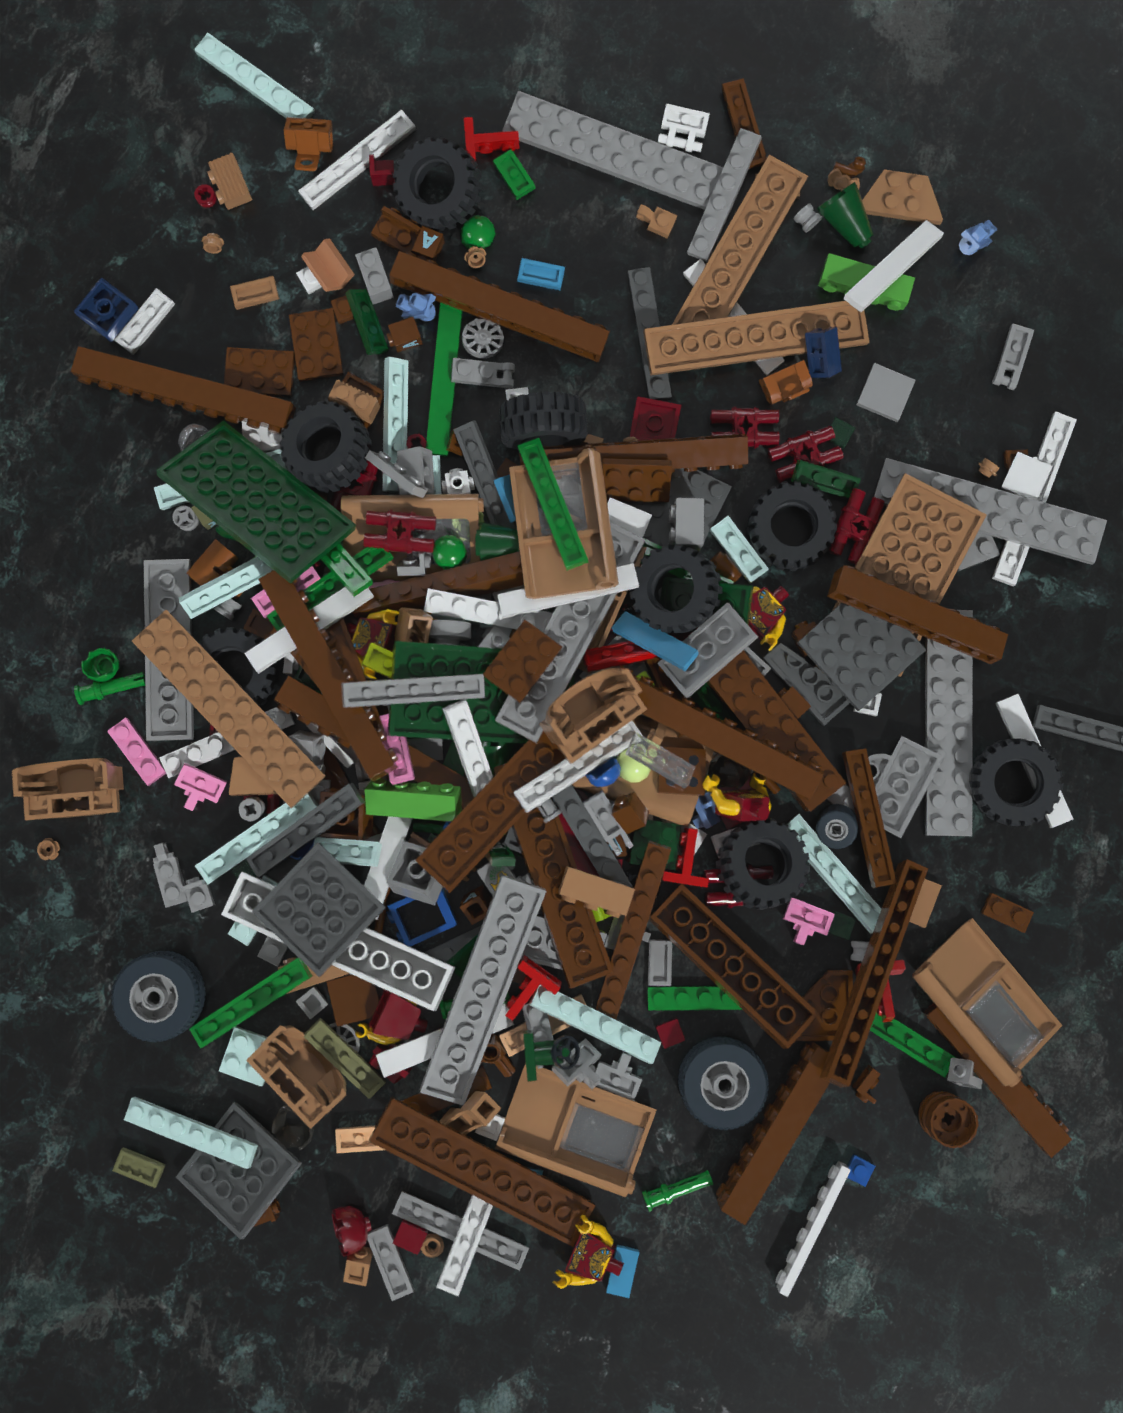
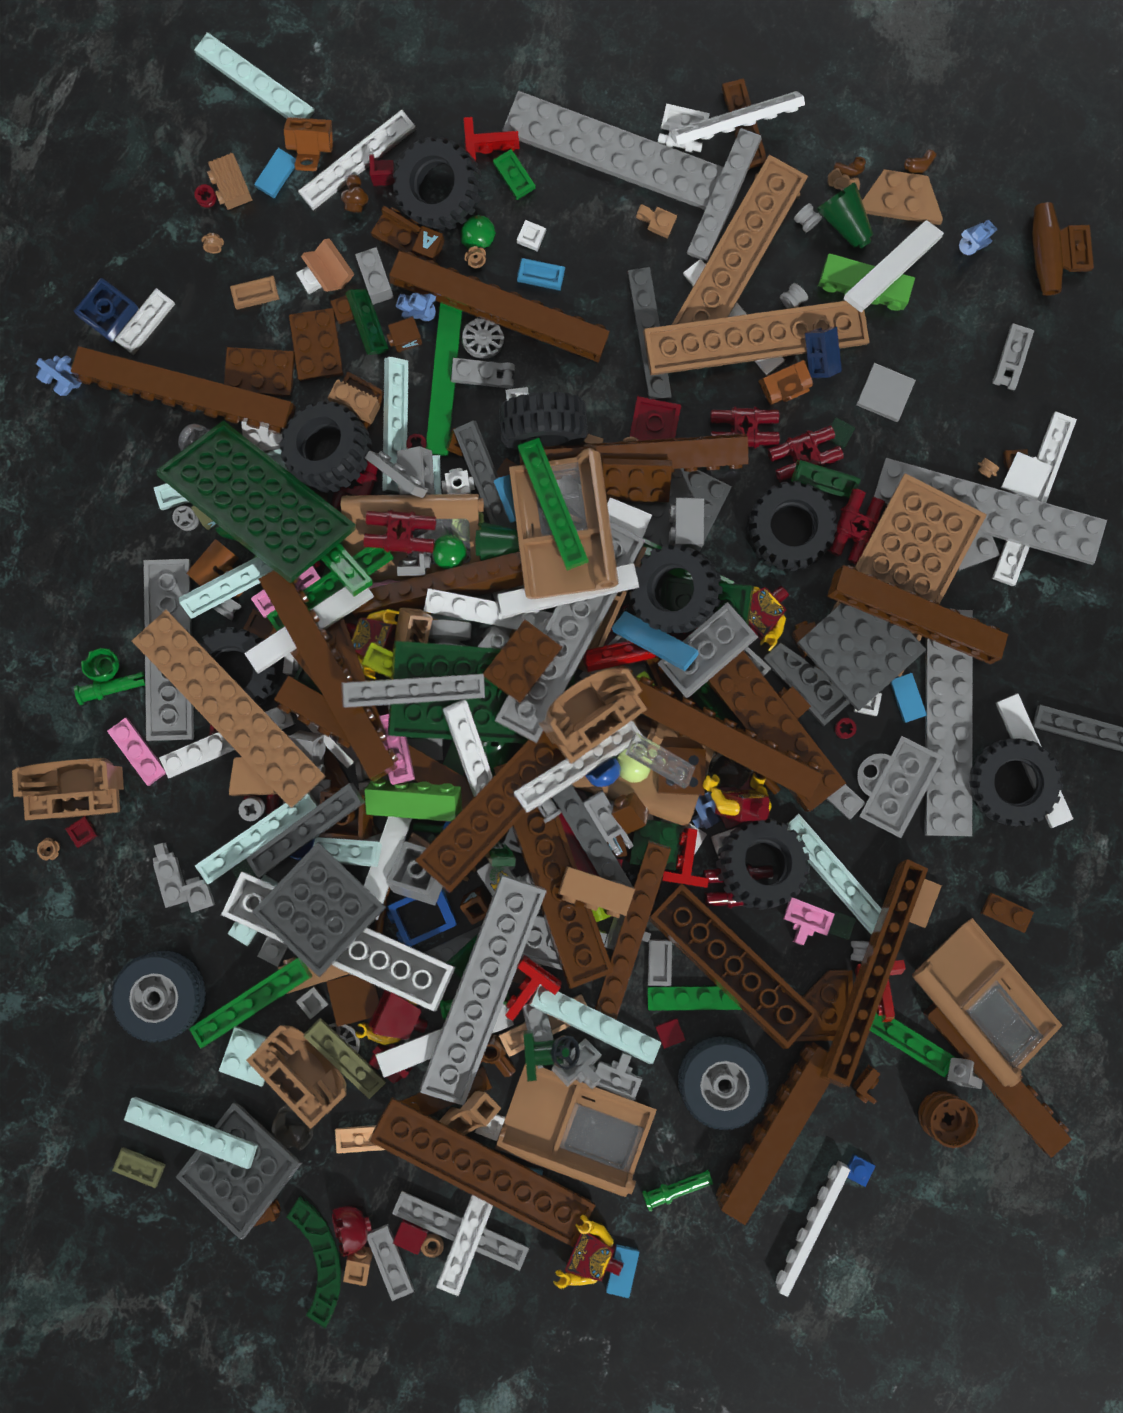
bright pink hinge [174,763,227,811] -> none
light aqua plate [710,516,769,583] -> none
reddish brown cone [710,551,742,583] -> none
black wheel [816,804,858,849] -> none
reddish brown plate [842,748,897,888] -> none
none -> medium blue hips [36,356,82,396]
none -> dark red tile [65,816,98,848]
none -> dark azure tile [254,148,296,198]
none -> dark green tile [286,1196,342,1328]
none -> reddish brown animal [341,175,368,212]
none -> white plate [517,220,546,251]
none -> white plate [671,91,805,146]
none -> light grey wheel [780,283,808,309]
none -> dark red bush [834,718,856,739]
none -> dark azure tile [890,673,927,723]
none -> reddish brown arm [904,149,937,173]
none -> reddish brown plate [1032,202,1094,296]

